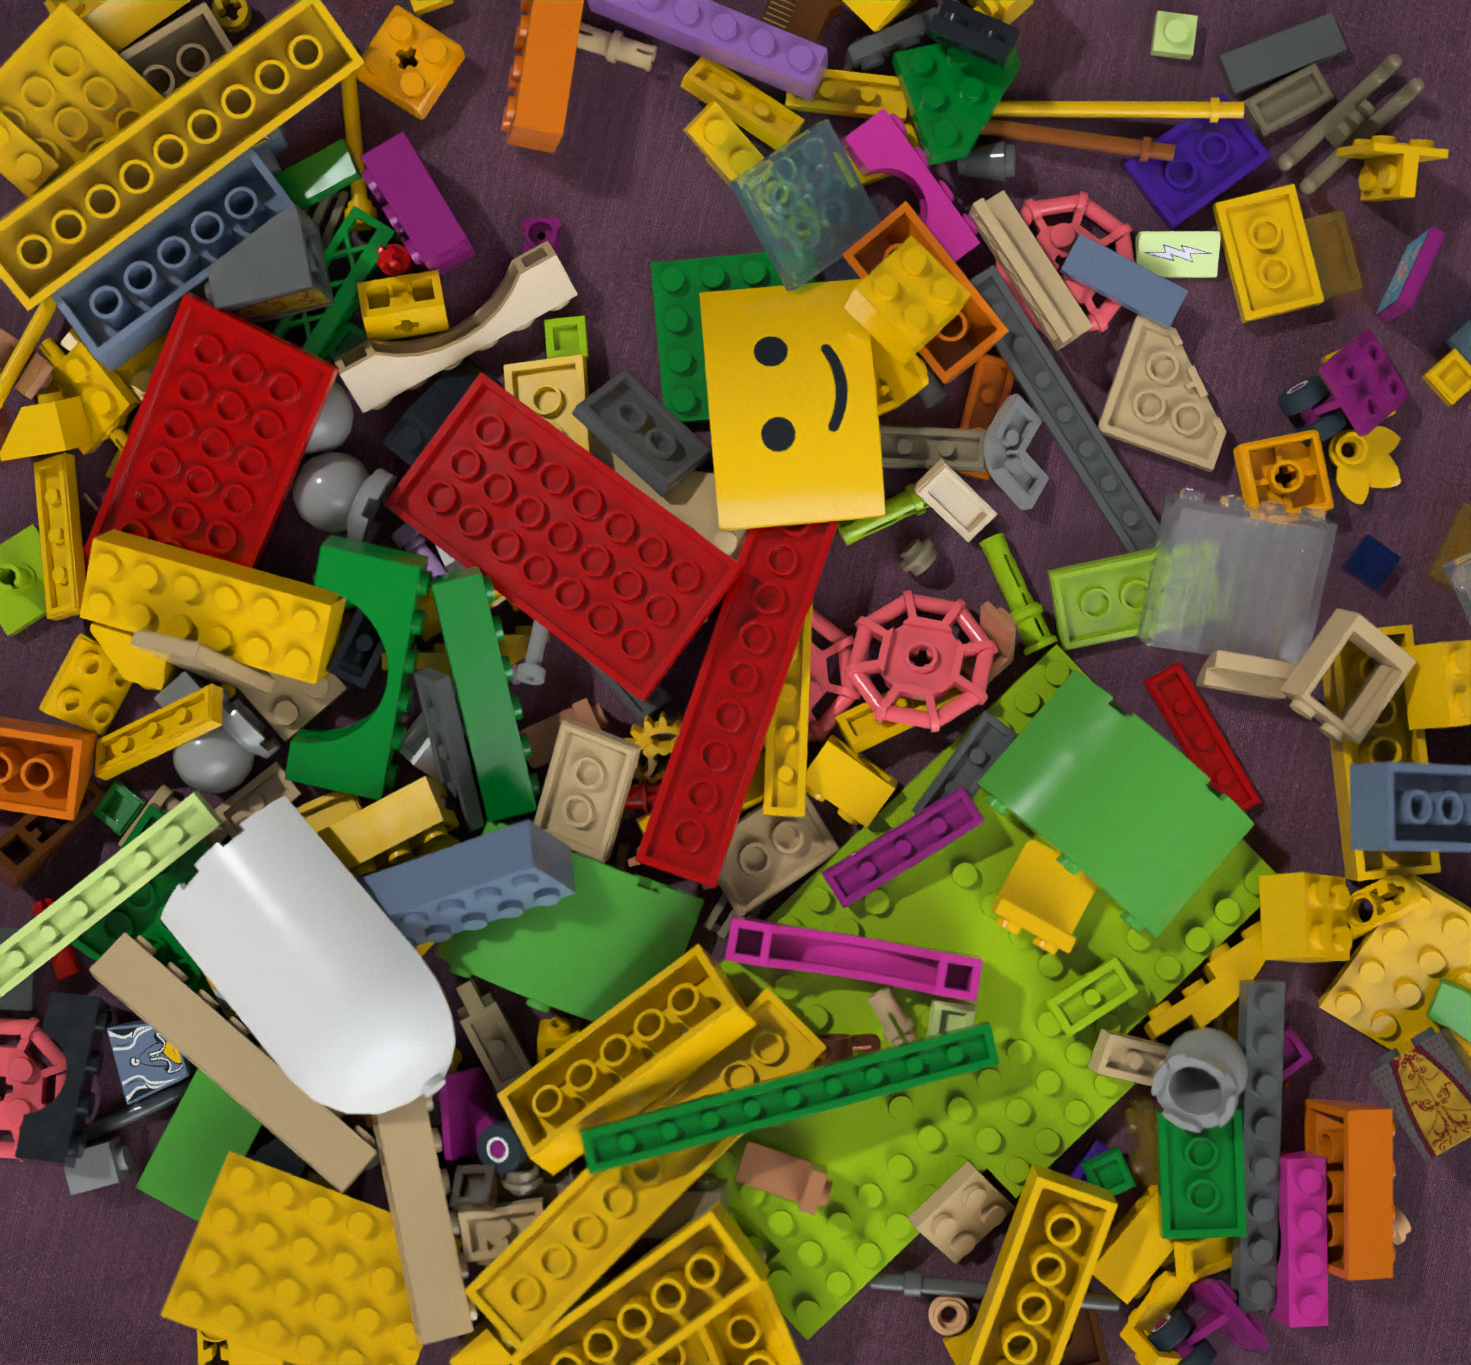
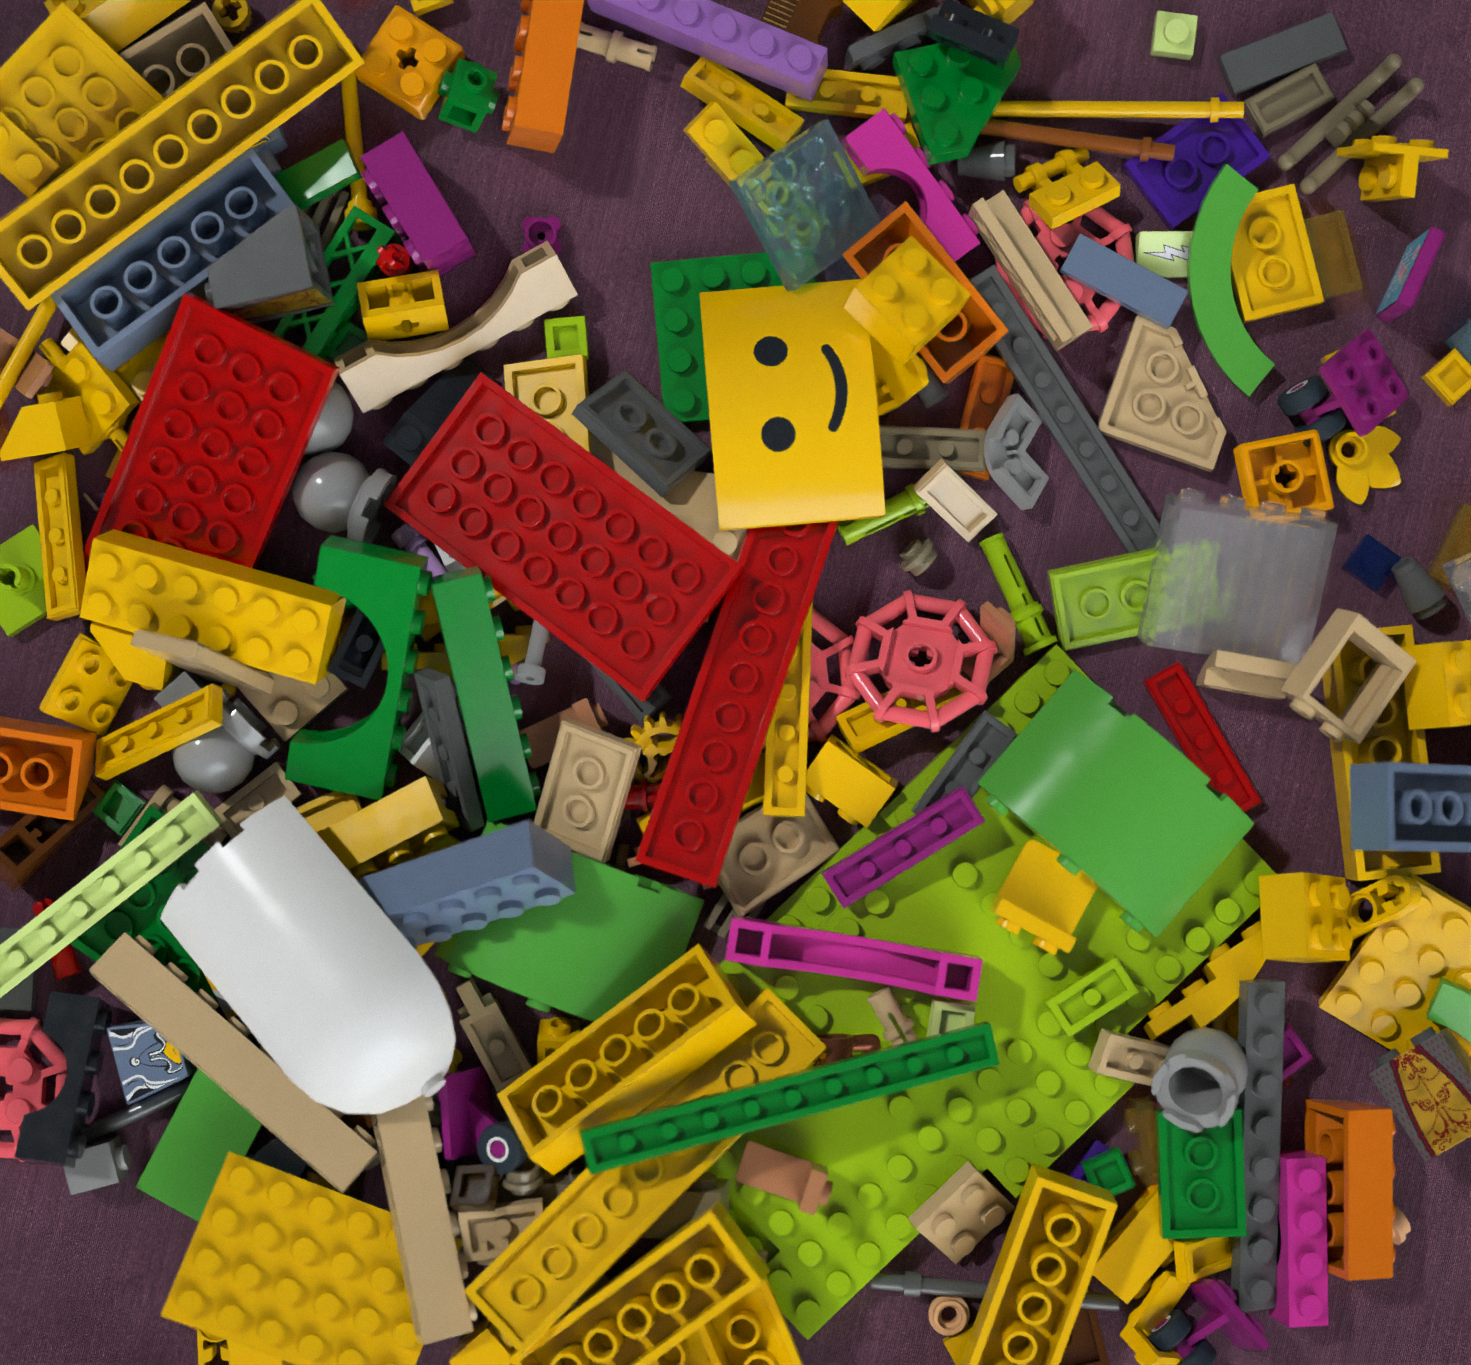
none -> green brick [437,58,500,133]
none -> yellow plate [1013,148,1121,229]
none -> bright green tile [1187,164,1275,397]
none -> dark grey cone [1391,556,1447,620]

